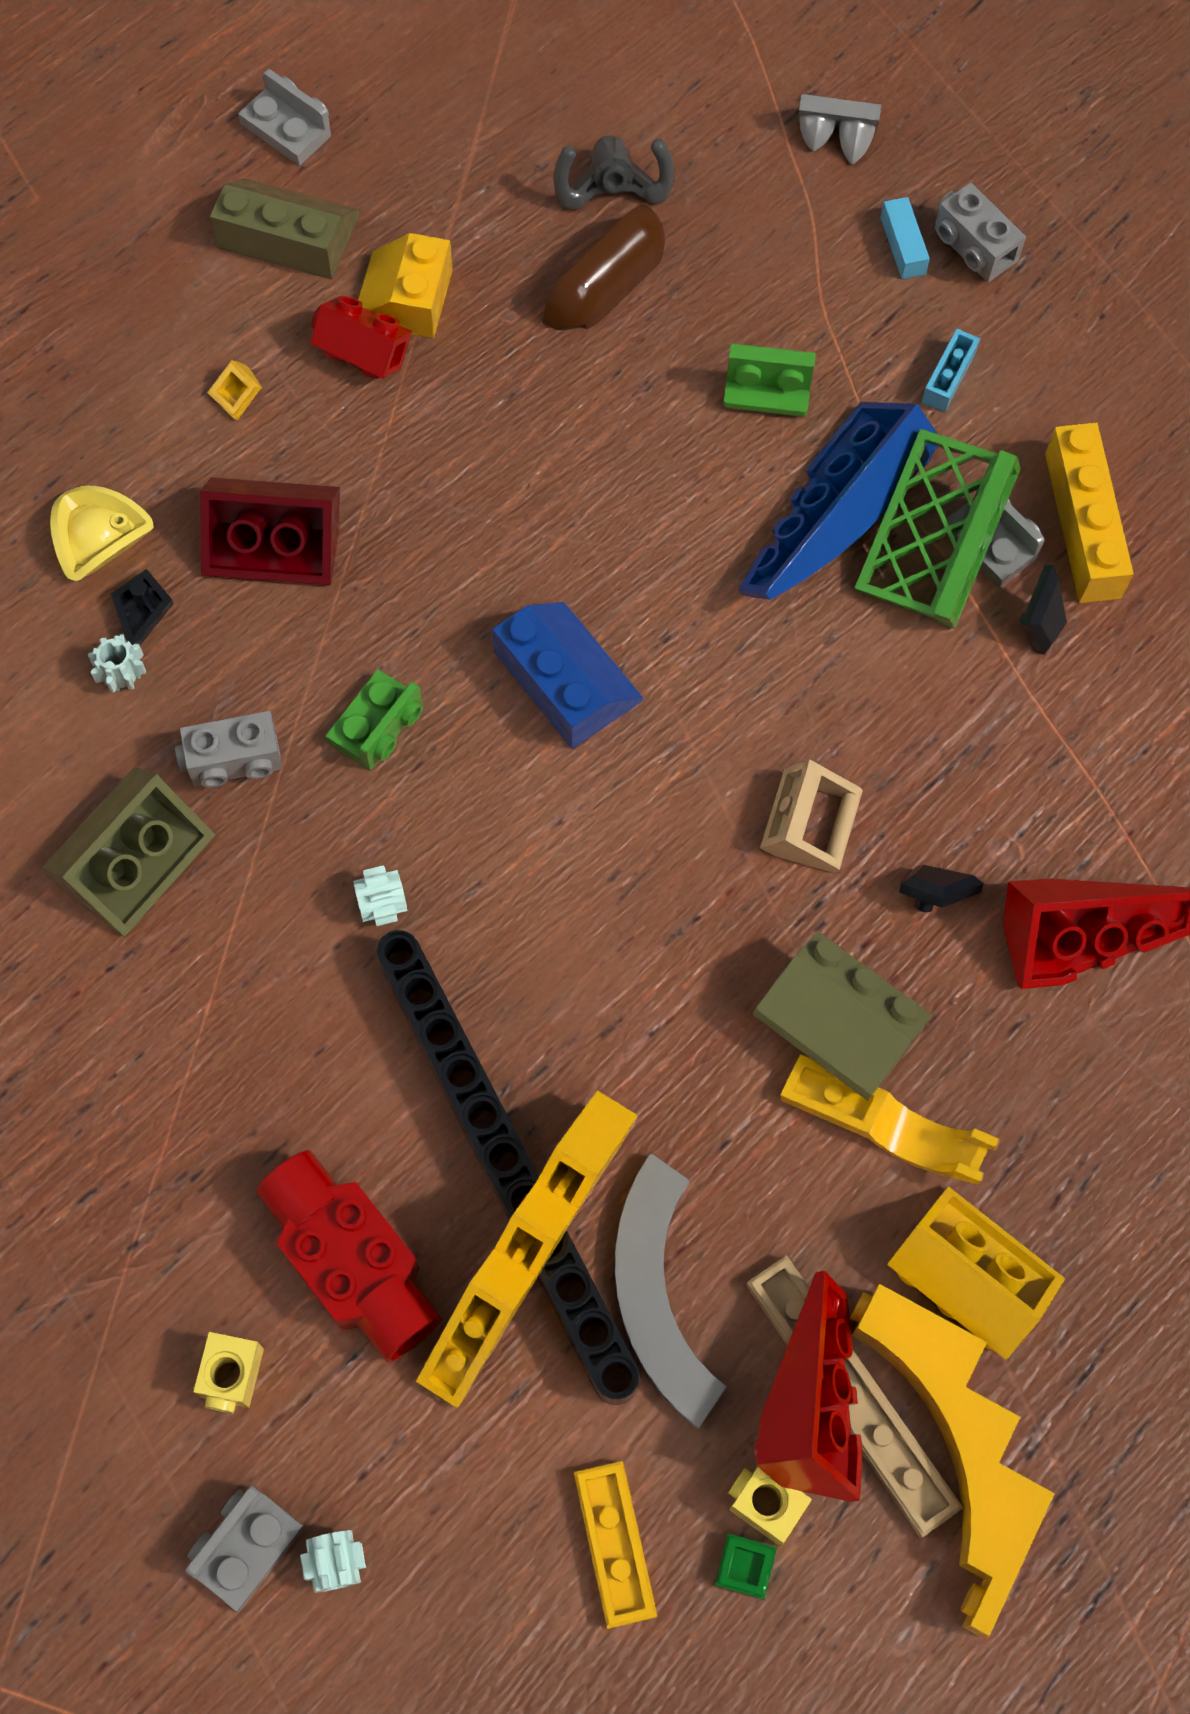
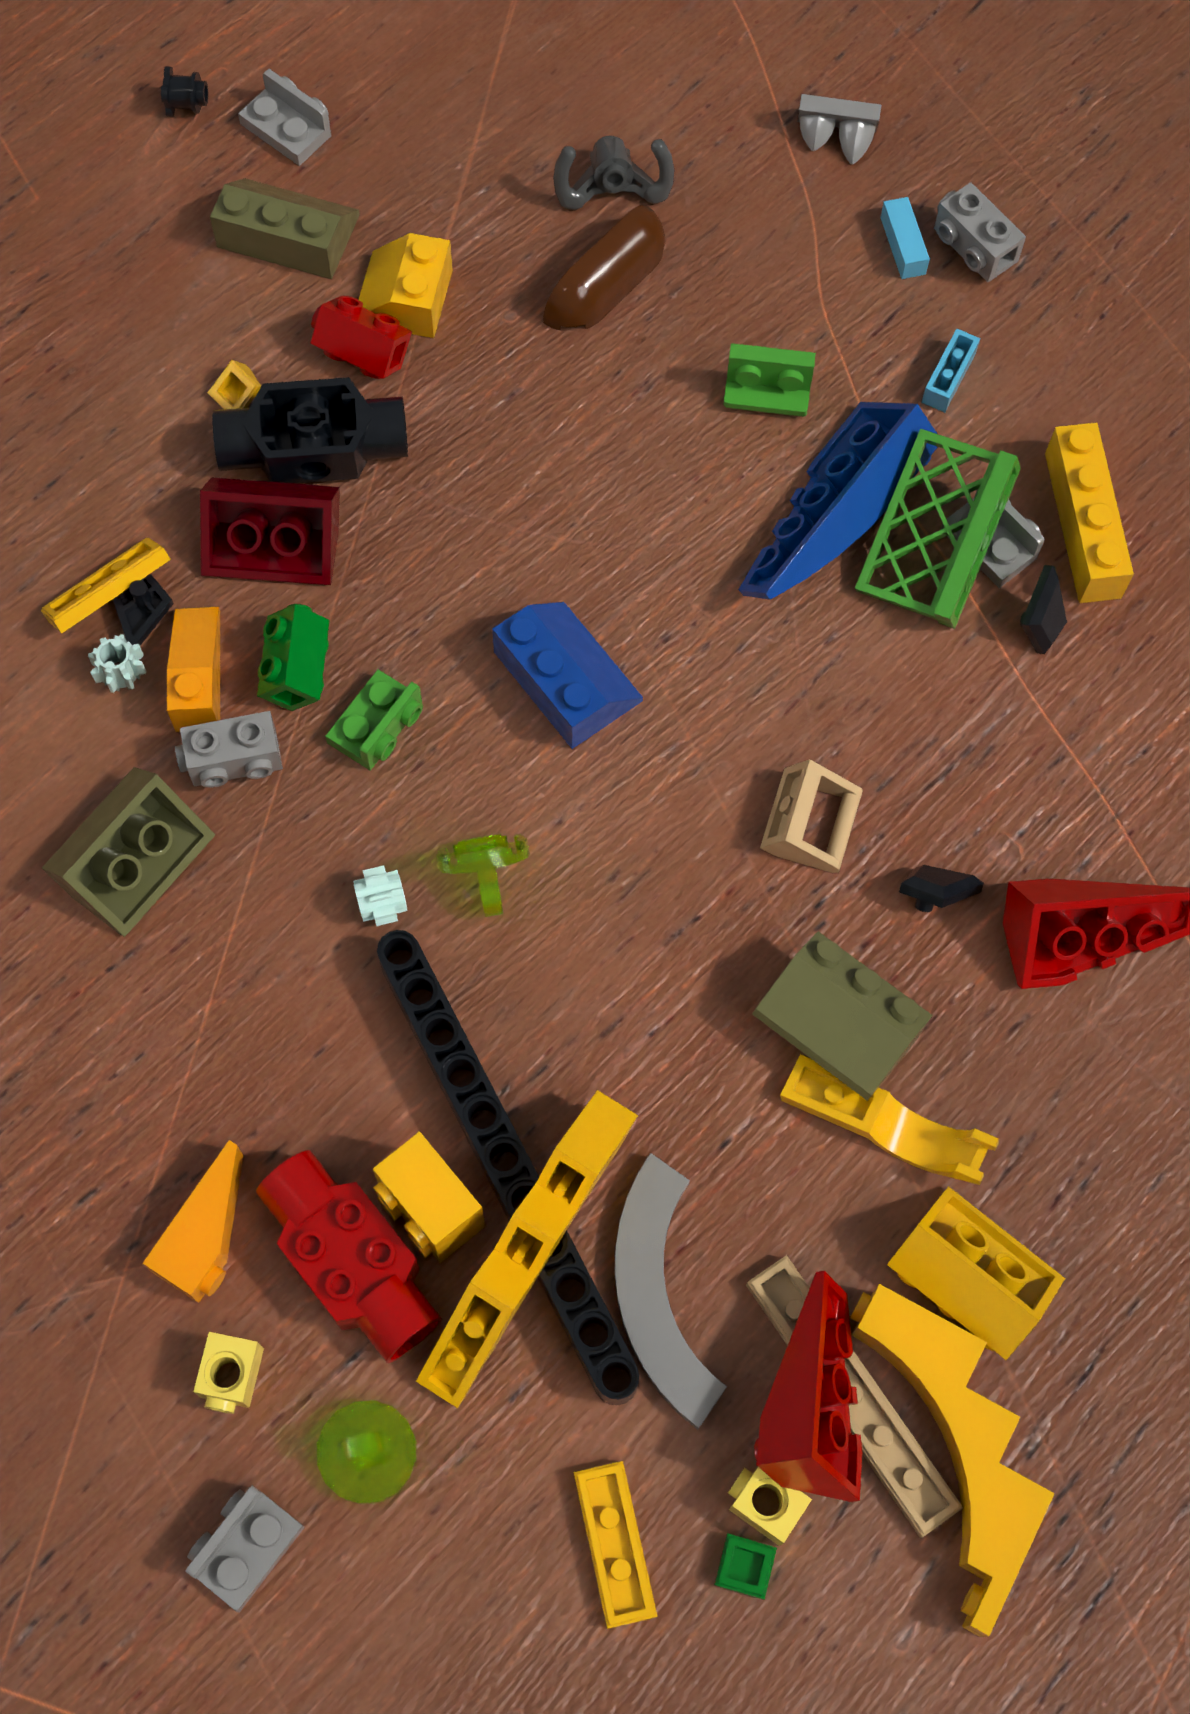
light yellow hat [50,485,154,581] -> none
light aqua gear [300,1530,366,1593] -> none
none -> yellow tile [41,537,171,633]
none -> light orange slope [142,1140,244,1303]
none -> black brick [161,66,209,117]
none -> light orange slope [167,607,220,732]
none -> black brick [212,377,408,484]
none -> green brick [257,604,330,711]
none -> clear neon green tile [316,1400,417,1505]
none -> yellow brick [373,1131,485,1263]
none -> clear neon green tile [436,834,530,917]

